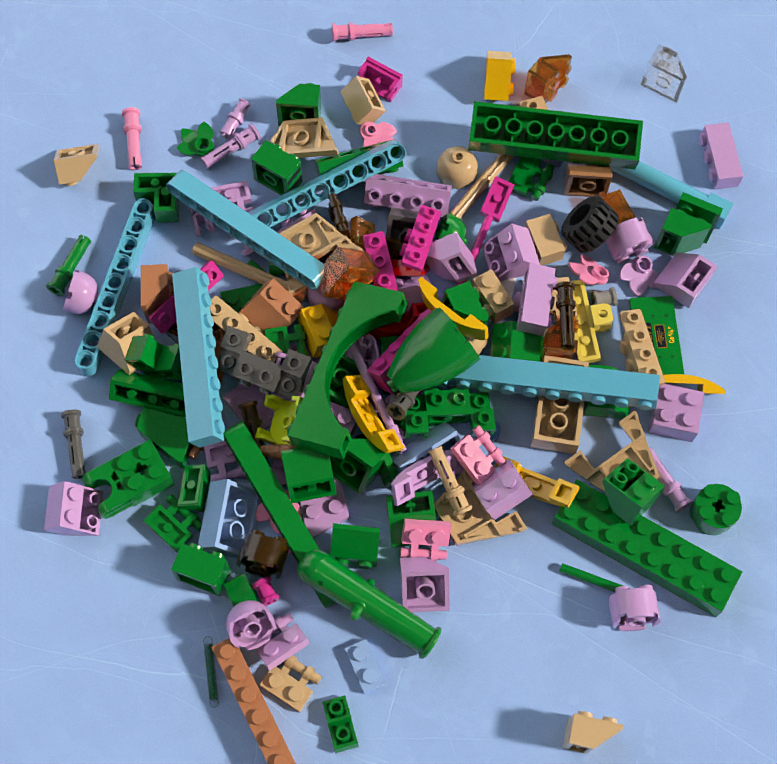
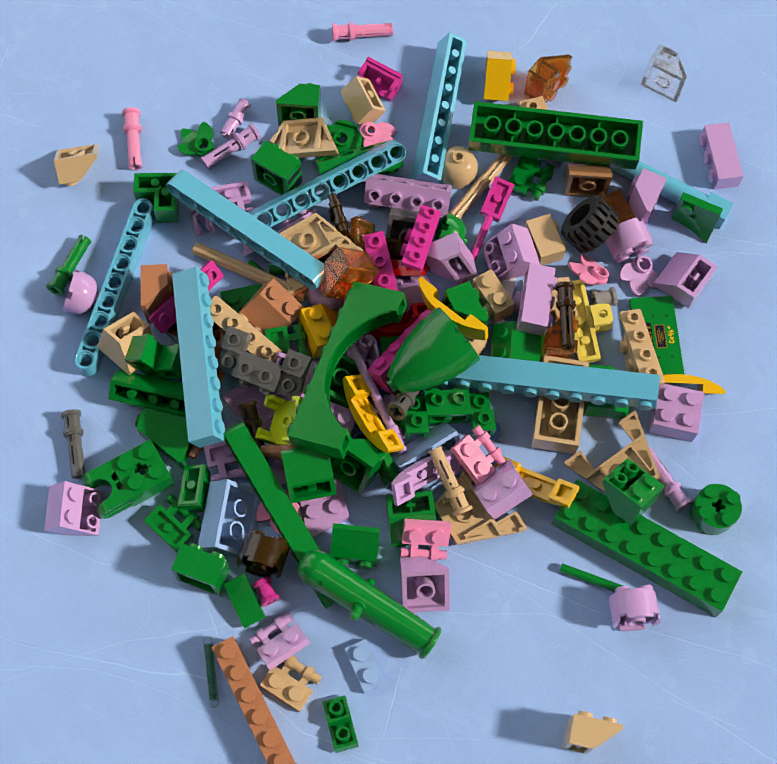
lavender cylinder [226,600,276,650] -> none
green slope [654,208,712,256] -> none
none -> green plate [327,120,362,153]
none -> medium azure brick [411,32,467,183]
none -> lavender slope [627,168,667,224]

